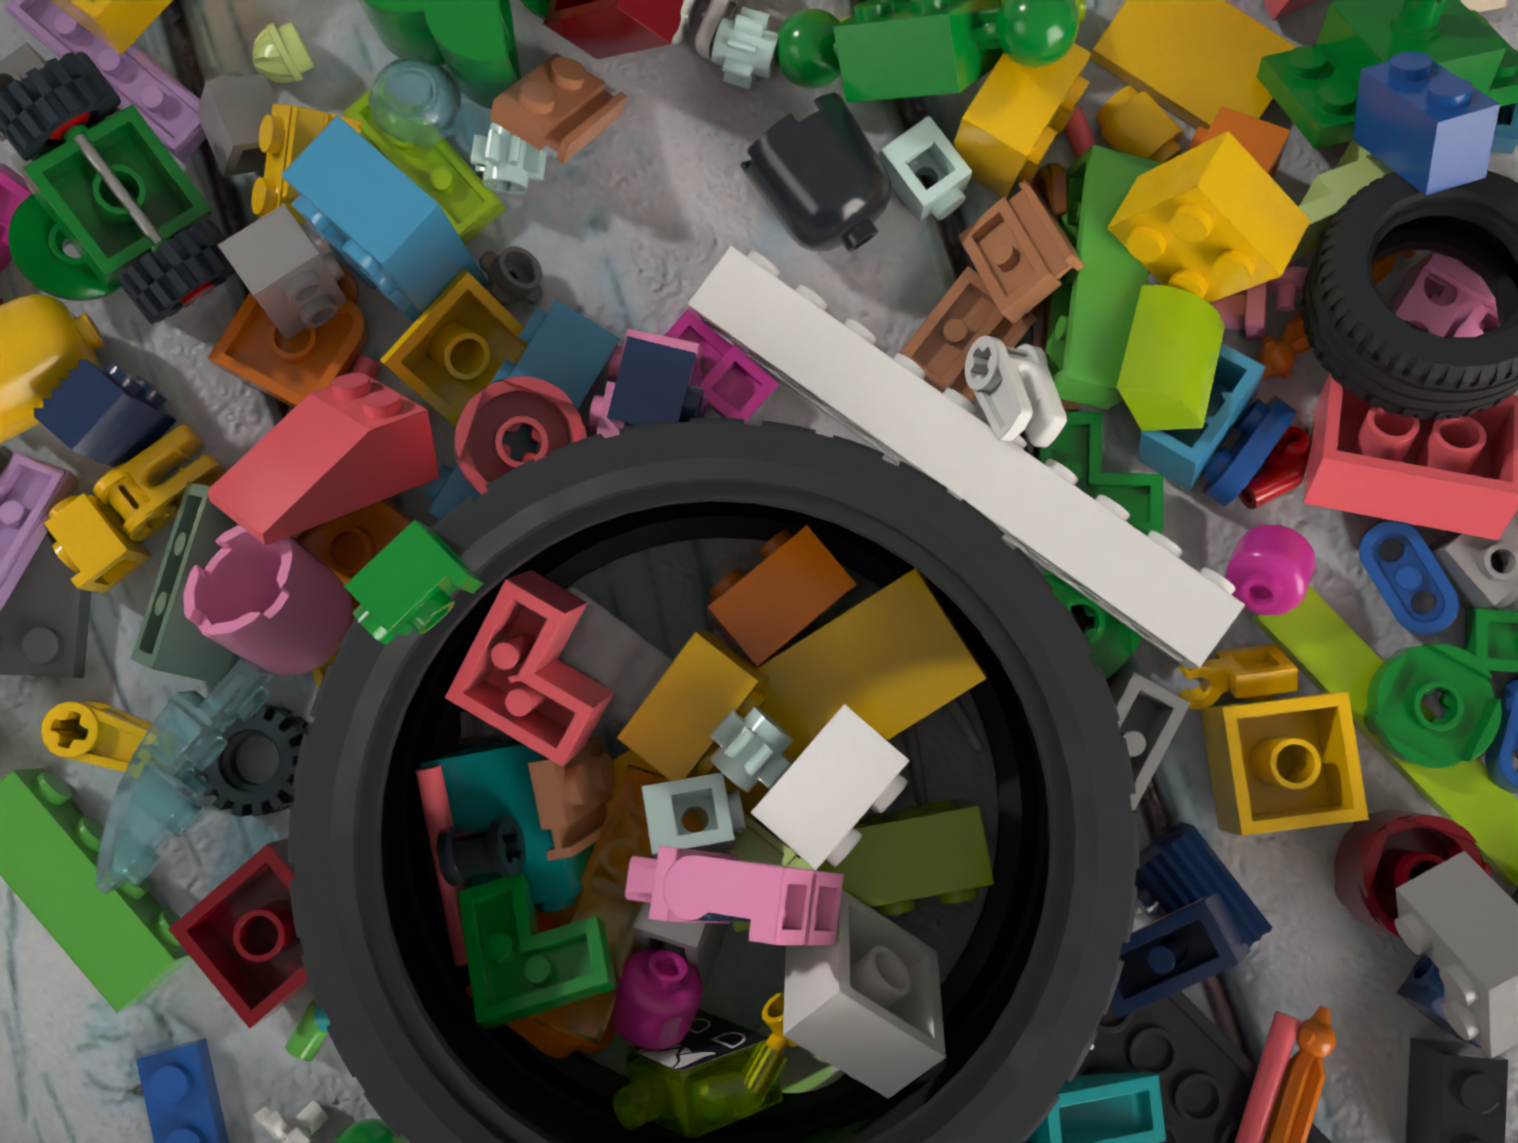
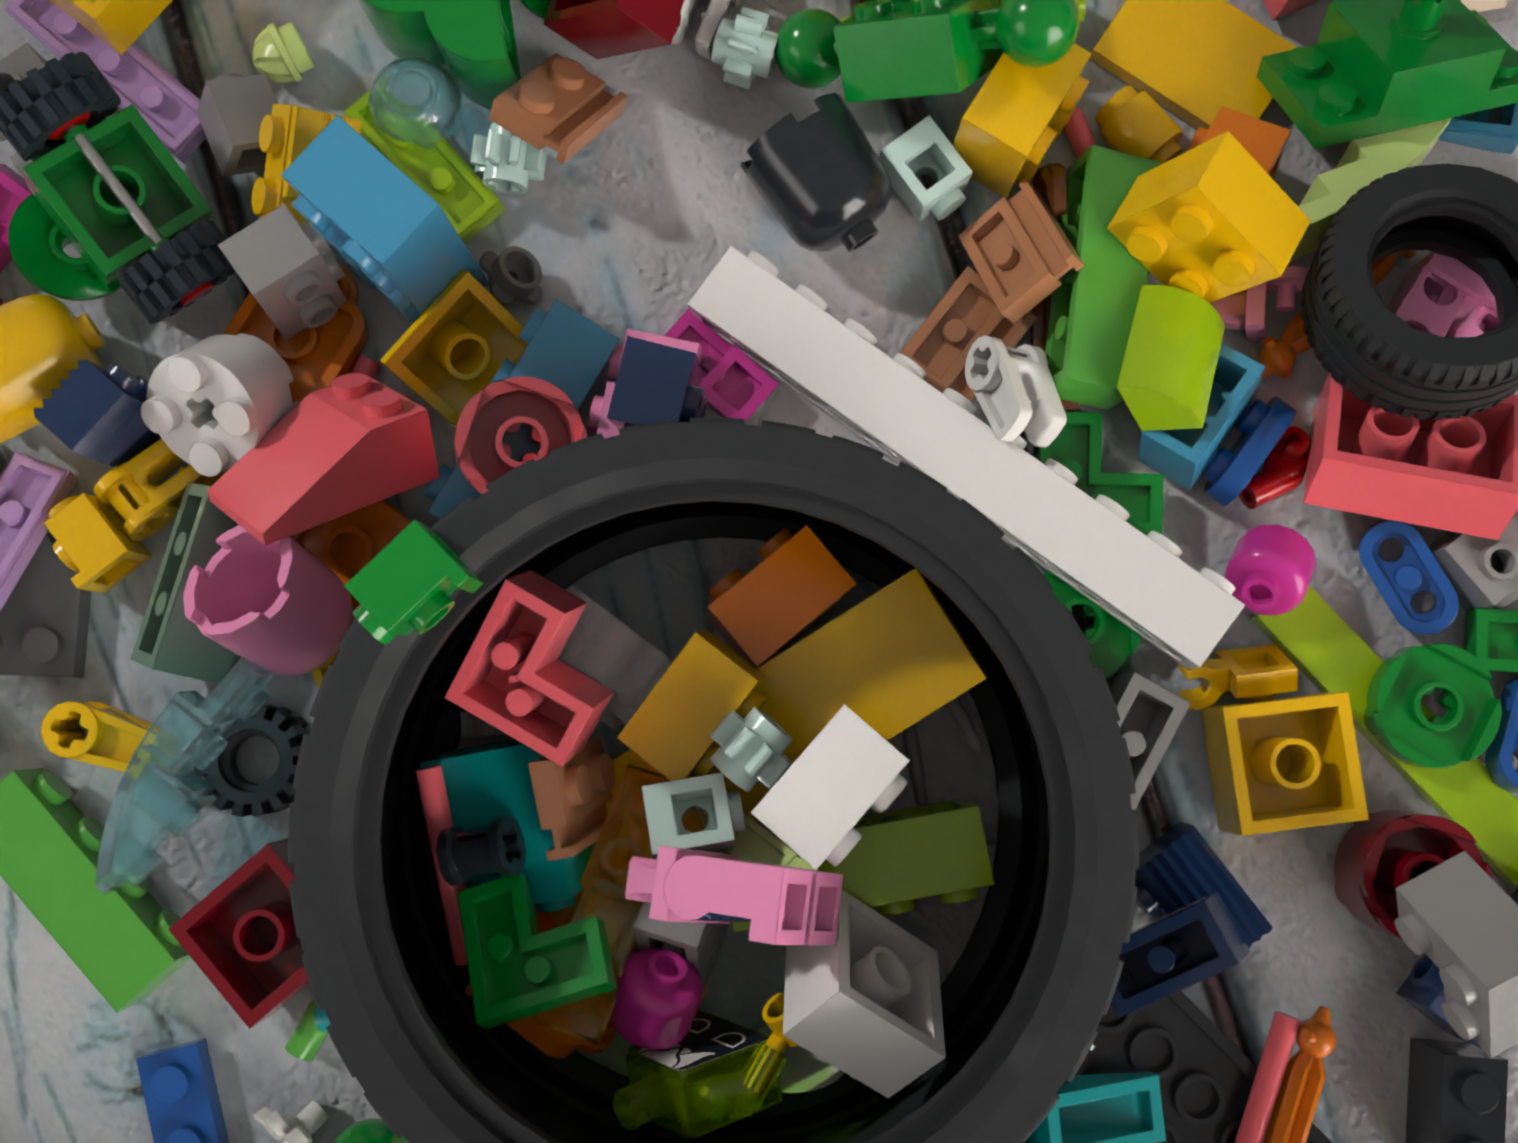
blue brick [1353,51,1500,195] -> none
none -> white brick [141,333,299,477]

